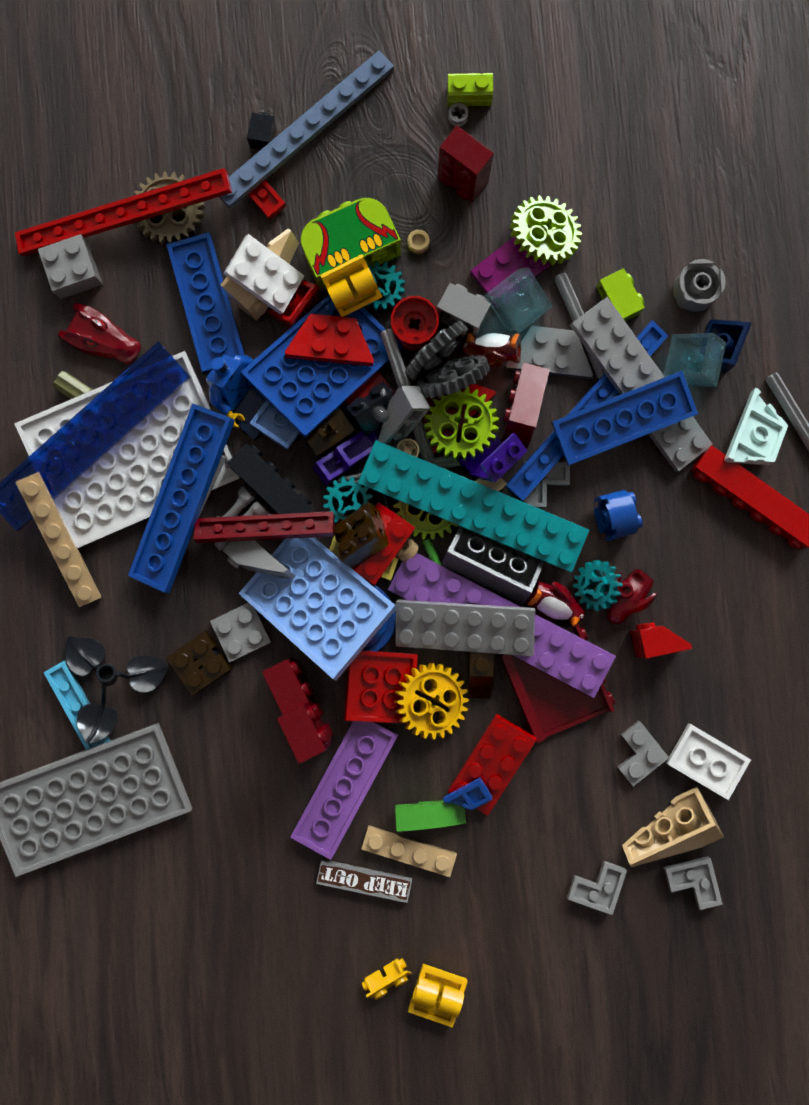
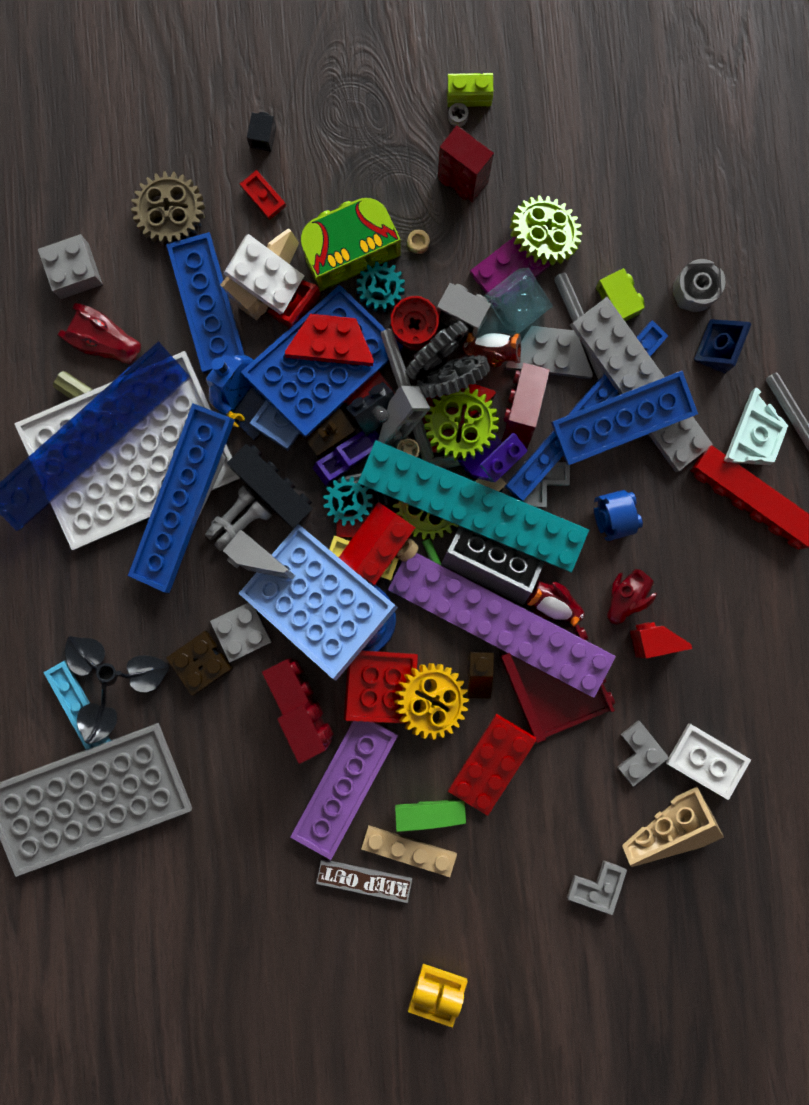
red plate [15,168,232,257] -> none
tan plate [15,472,101,607] -> none
dark red plate [194,511,334,543] -> none
sand blue plate [218,51,394,209] -> none
yellow plate [321,254,382,317] -> none
dark brown piece [334,502,389,569] -> none
yellow hinge [362,958,412,1000] -> none
light grey plate [396,600,535,656] -> none
blue tile [443,777,492,810] -> none
teal gear [573,560,623,611] -> none
light grey plate [663,856,723,910] -> none
clear light blue brick [664,333,726,387] -> none

